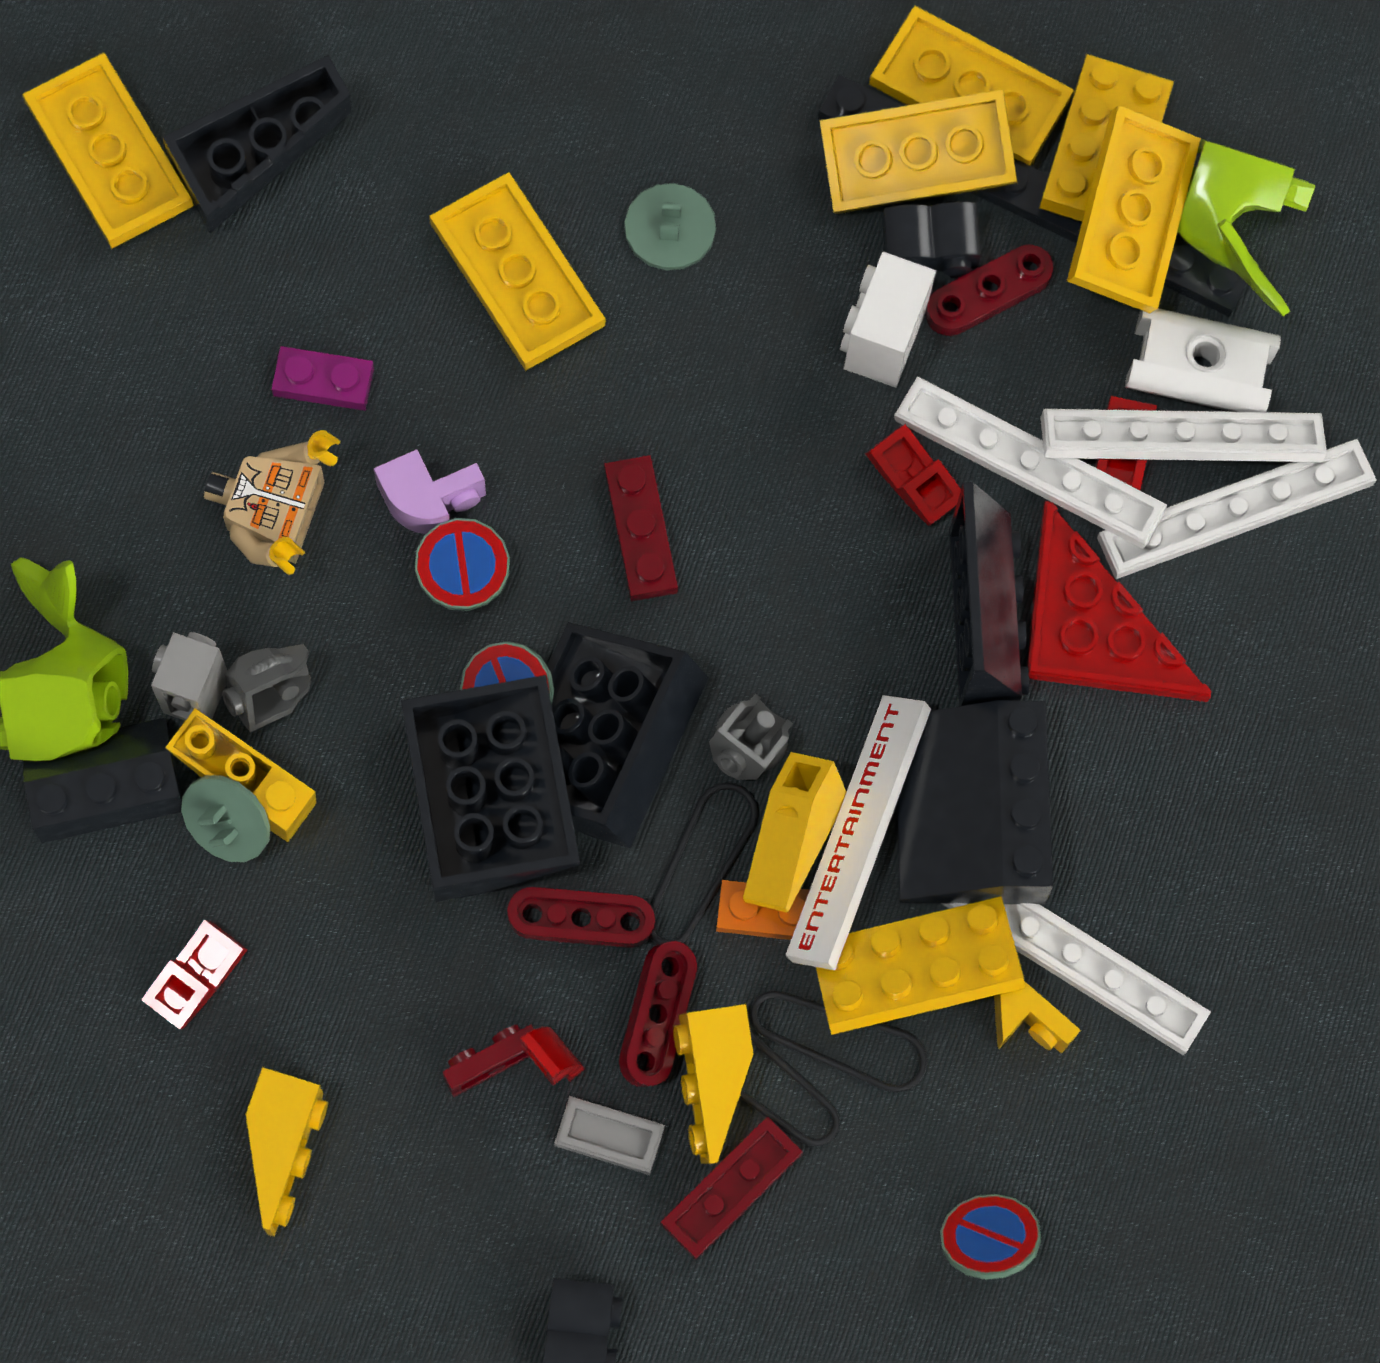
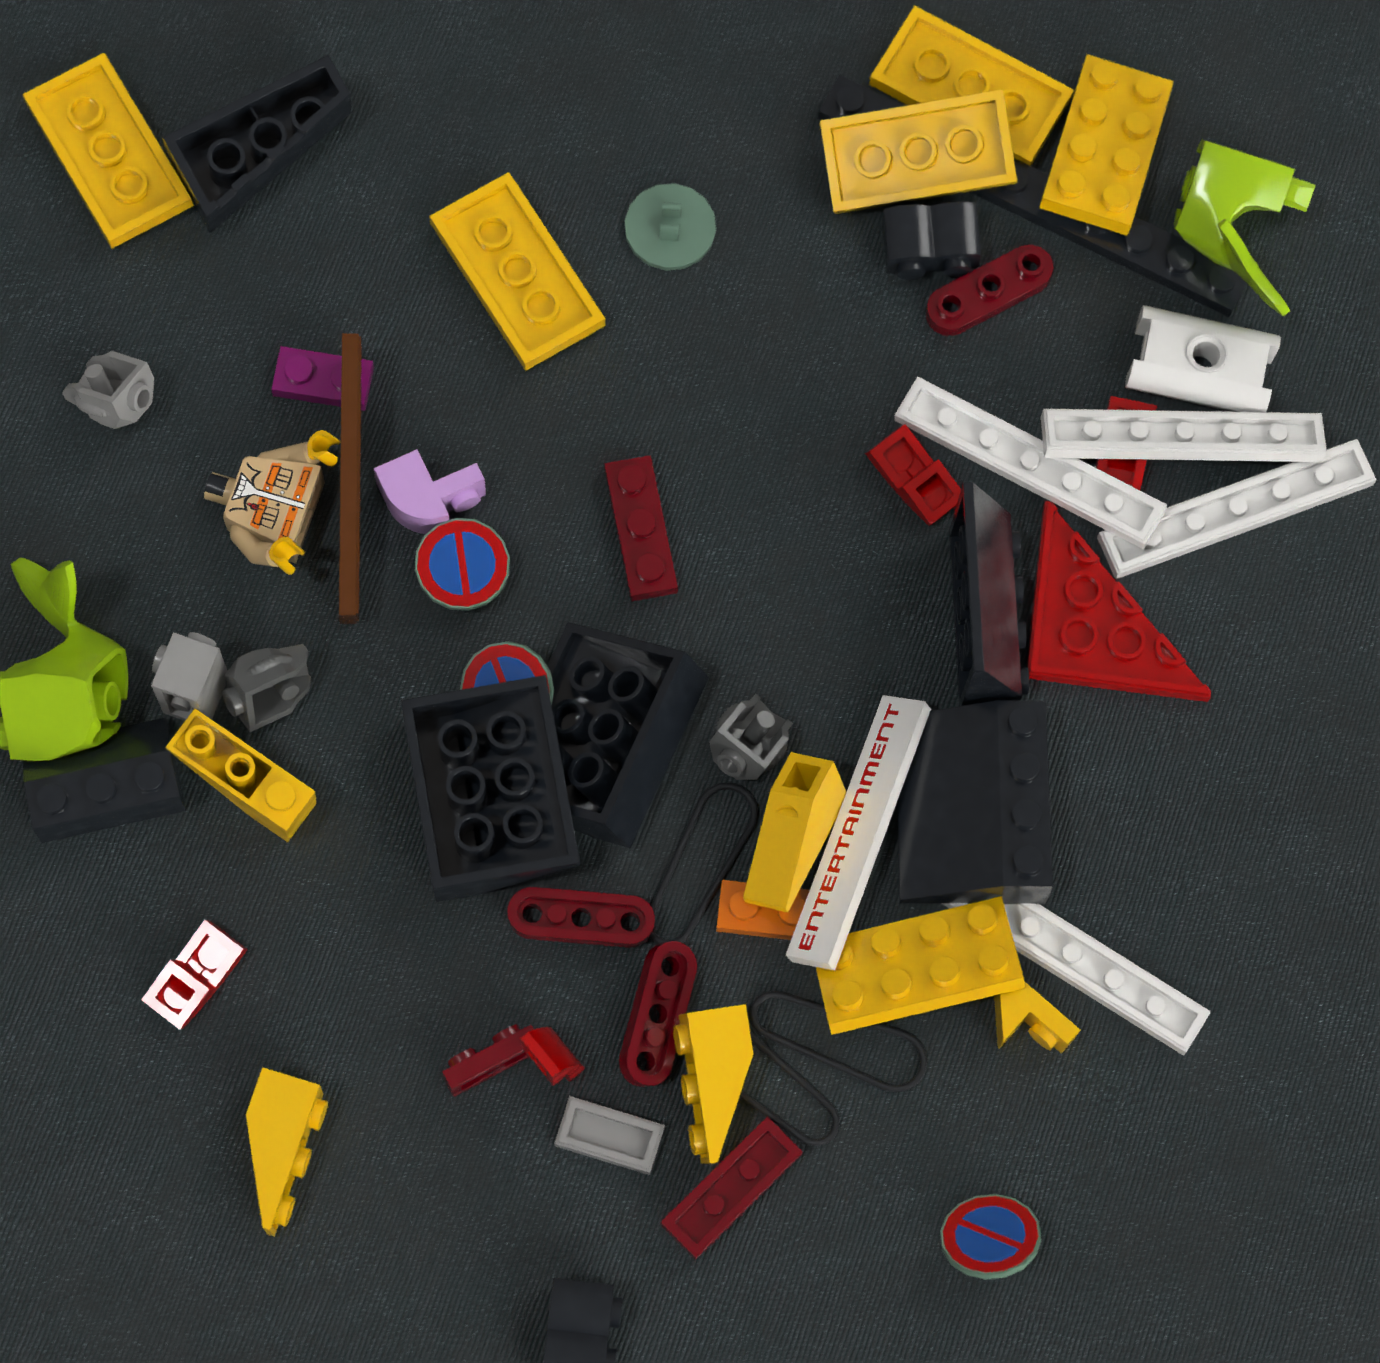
sand green piece [181,775,271,862] -> none
white brick [840,252,936,388] -> none
yellow plate [1067,105,1201,313] -> none
none -> light grey hand [62,351,154,429]
none -> reddish brown tile [339,333,362,624]

